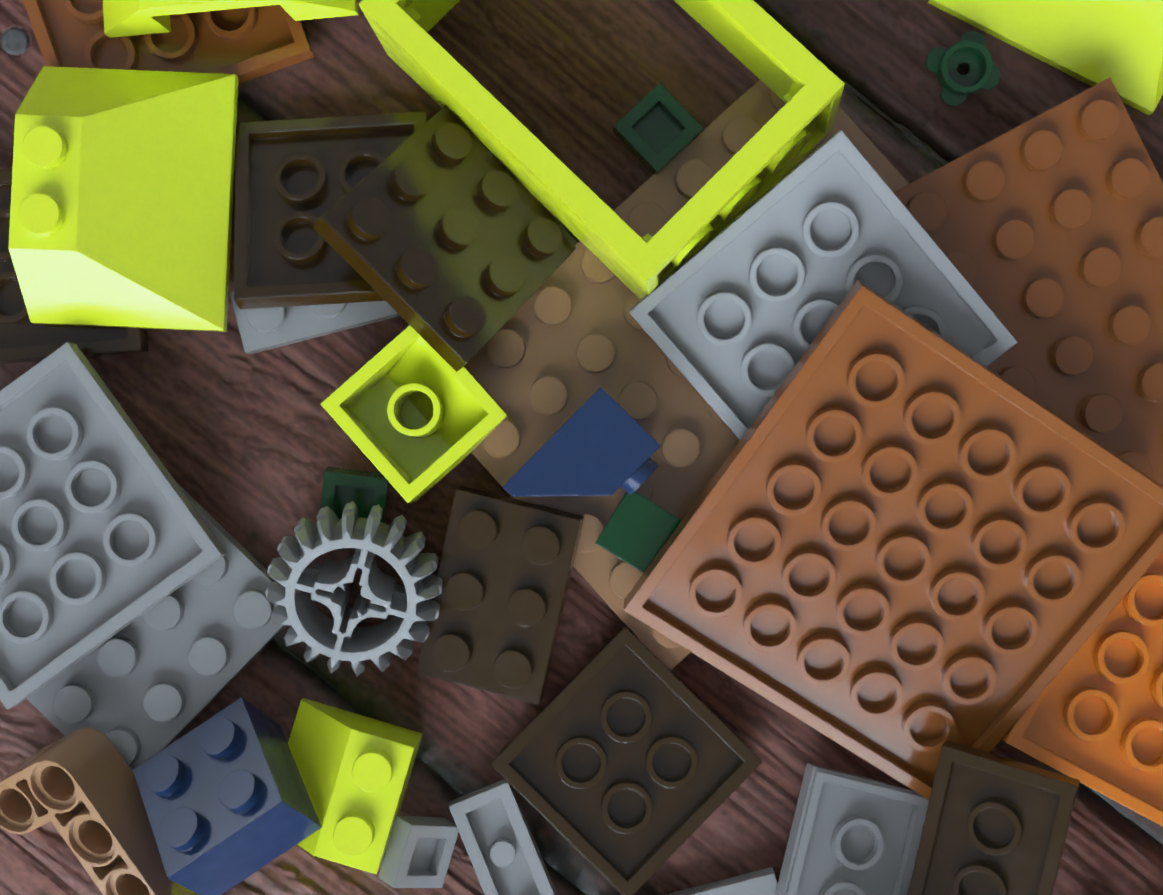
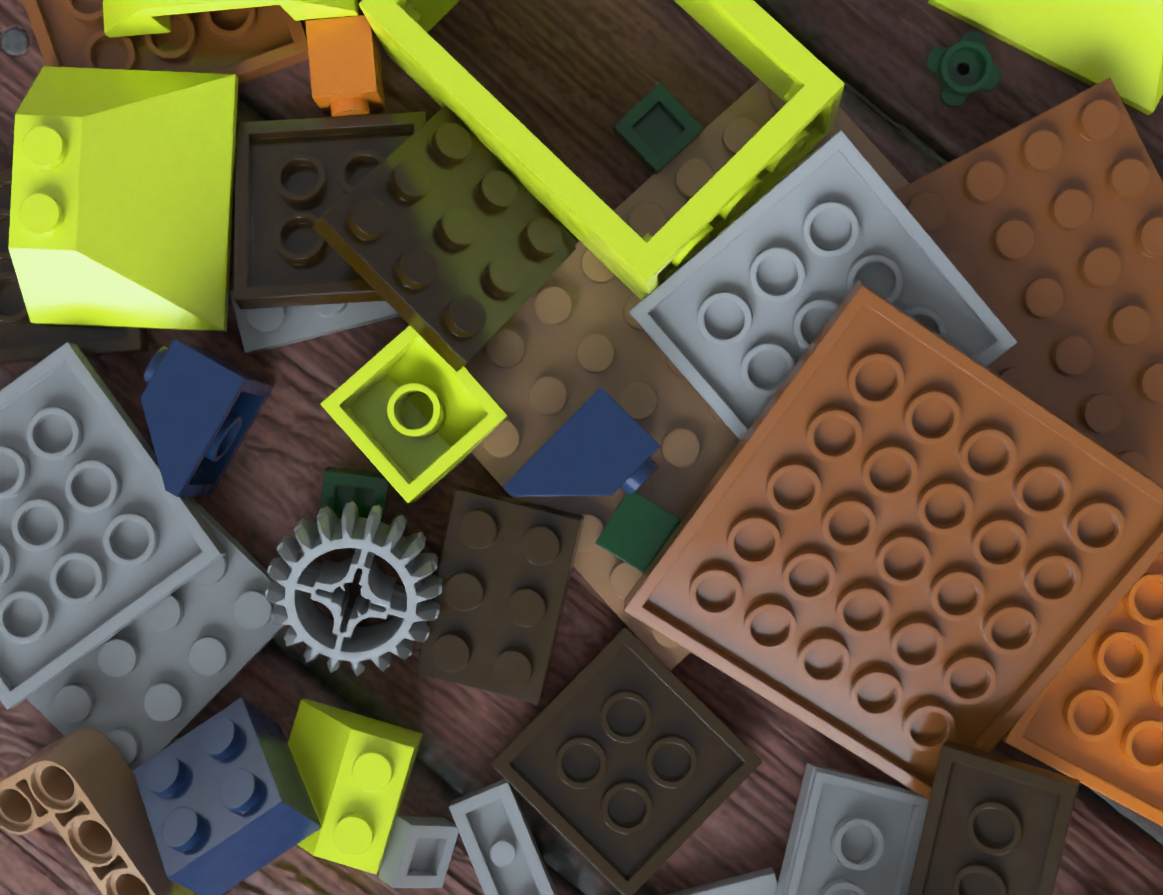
none -> dark blue slope [140,339,273,497]
none -> orange brick [305,15,385,117]

